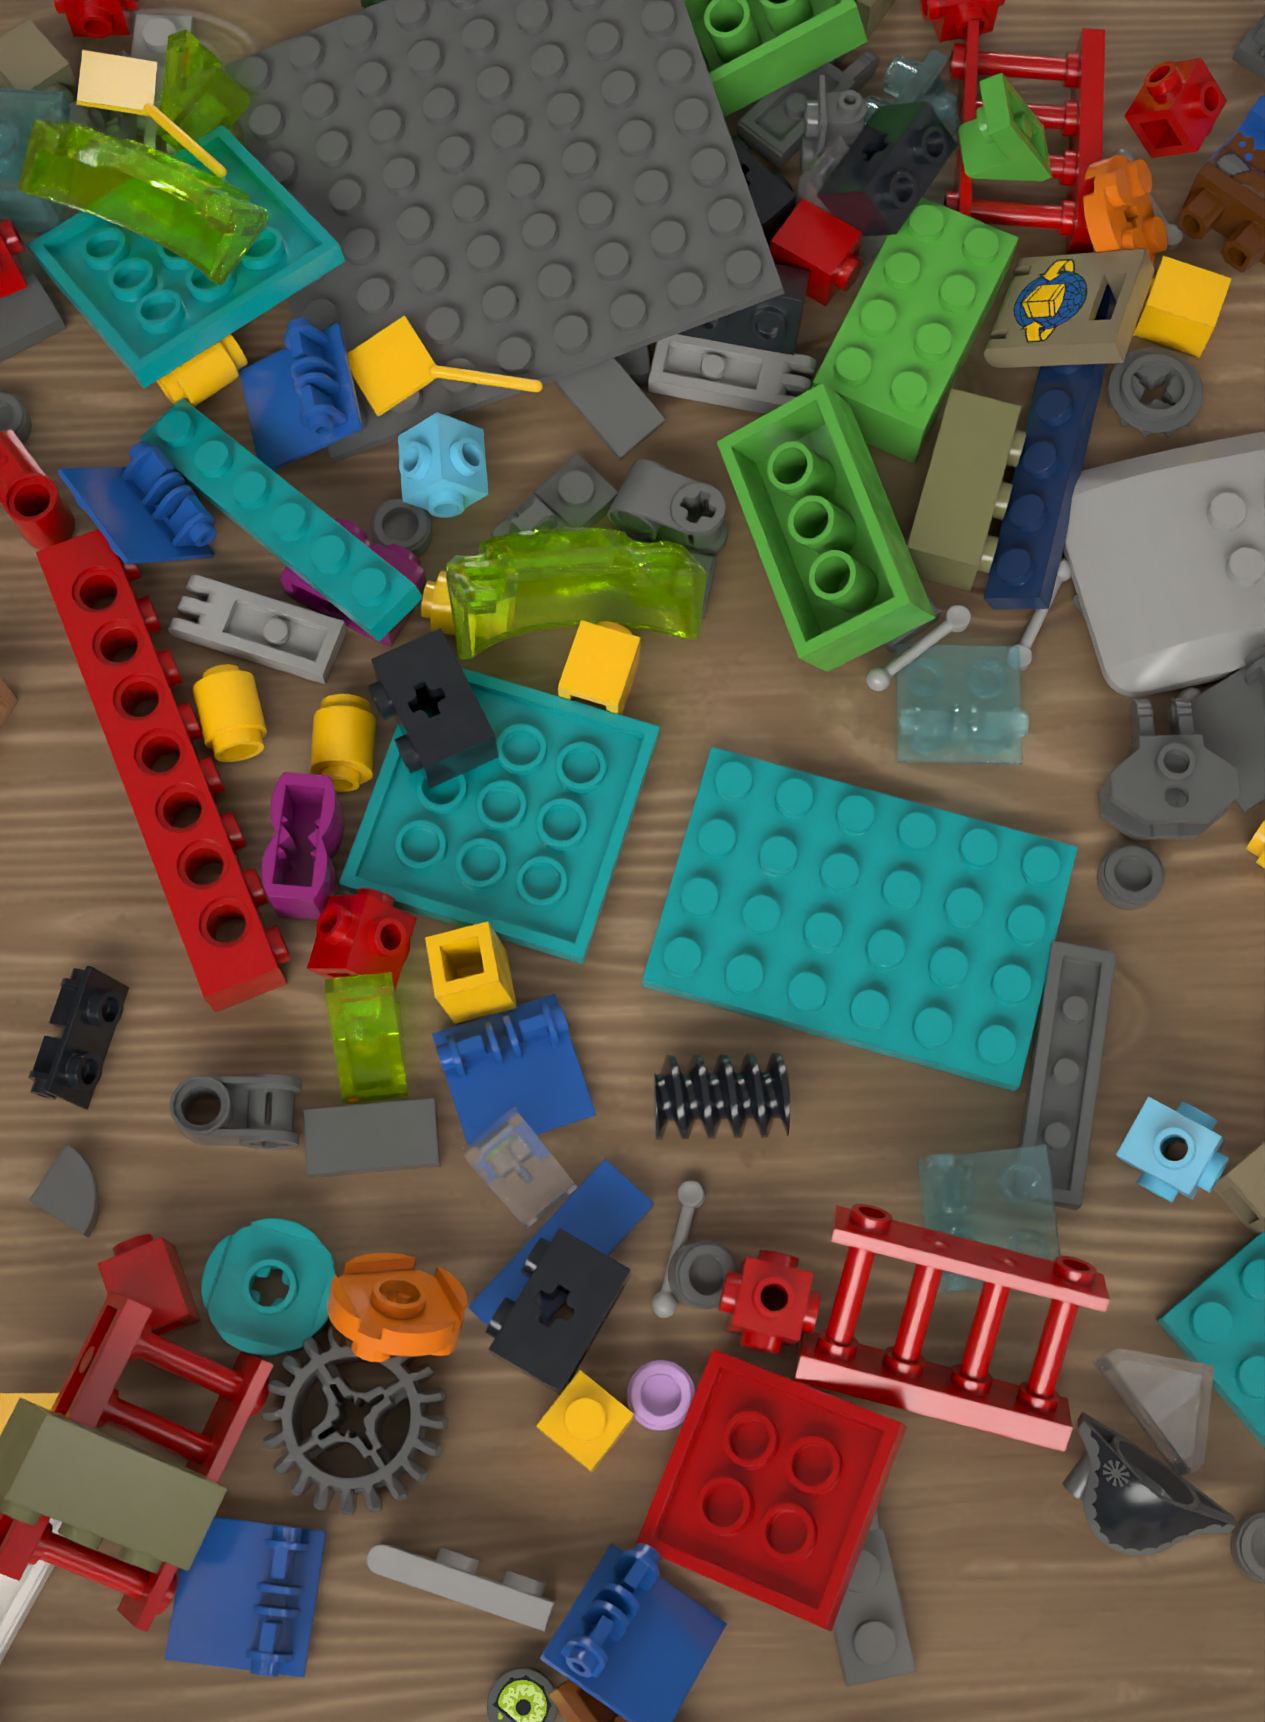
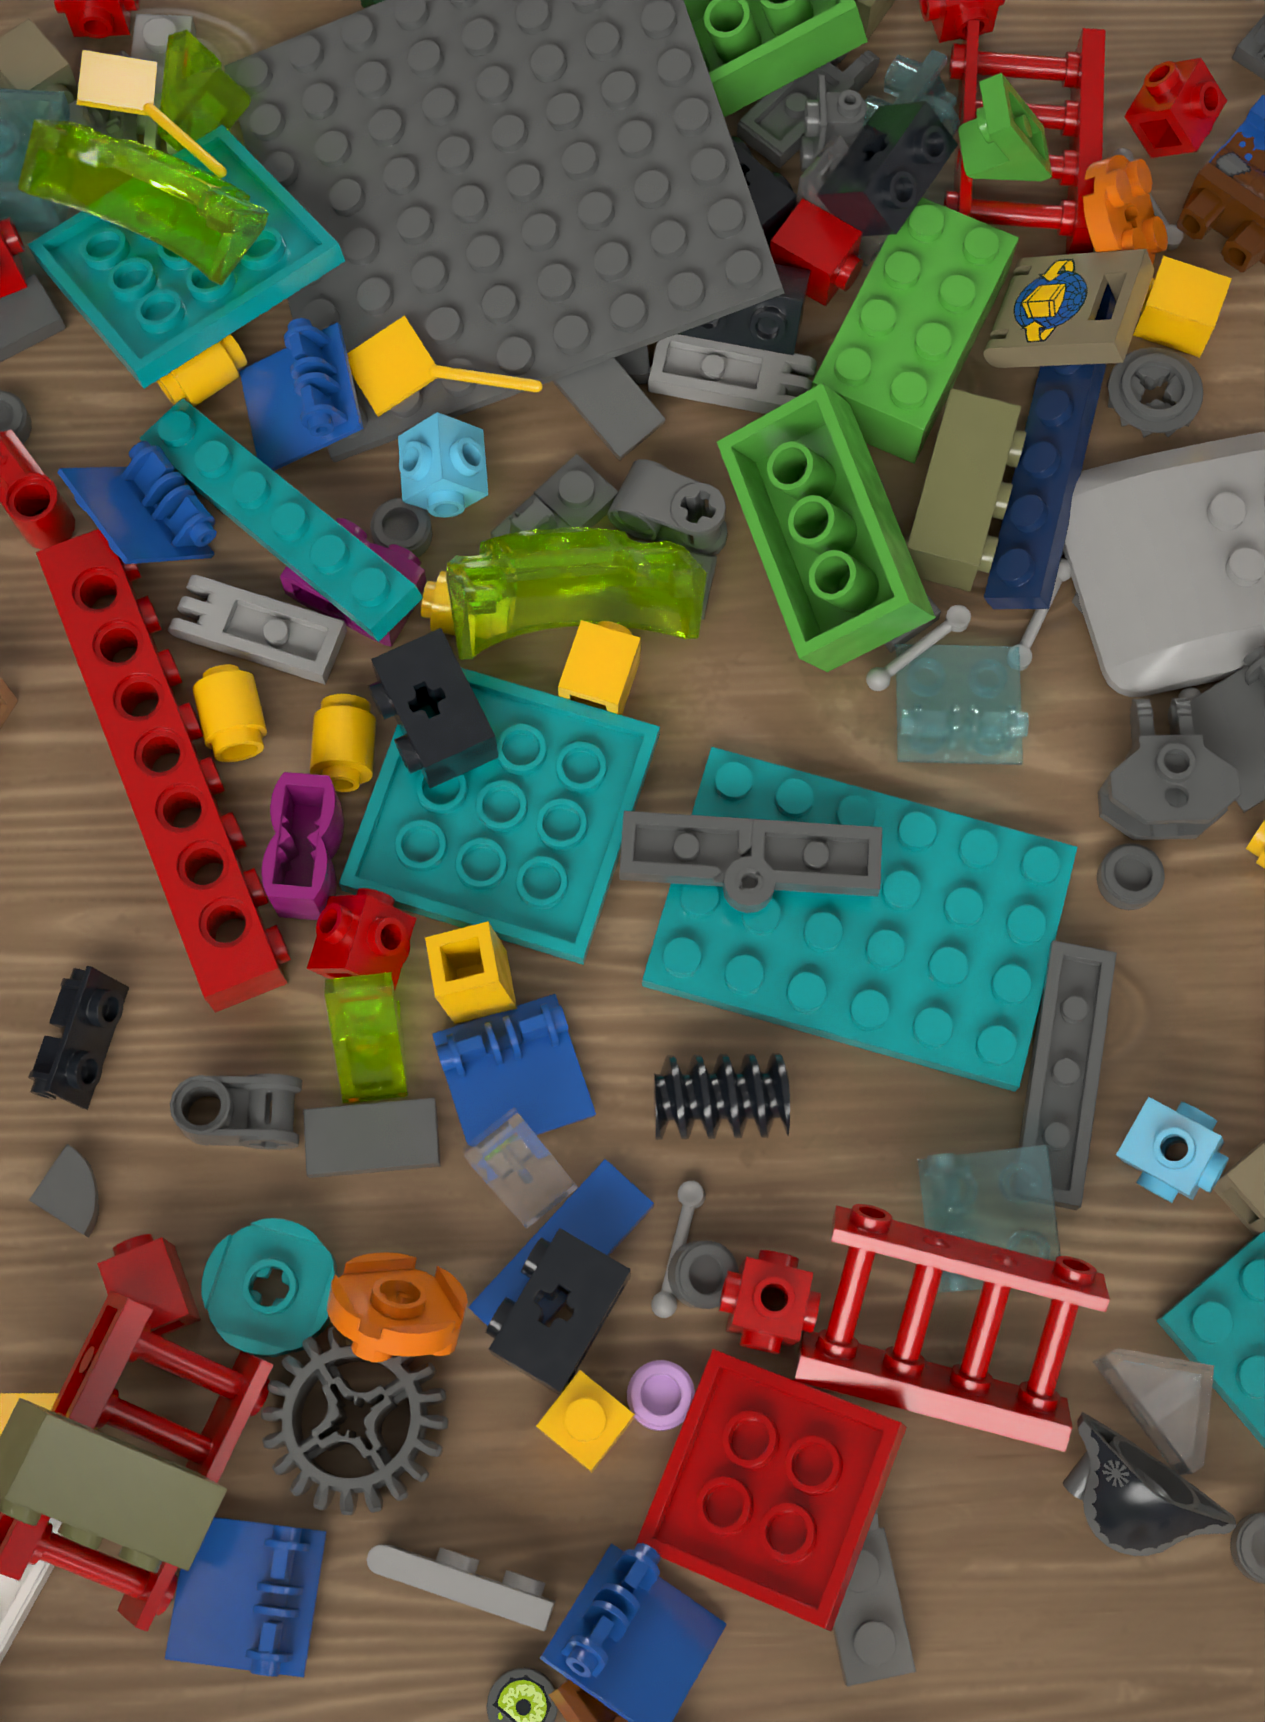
none -> dark grey hinge [619,811,882,913]

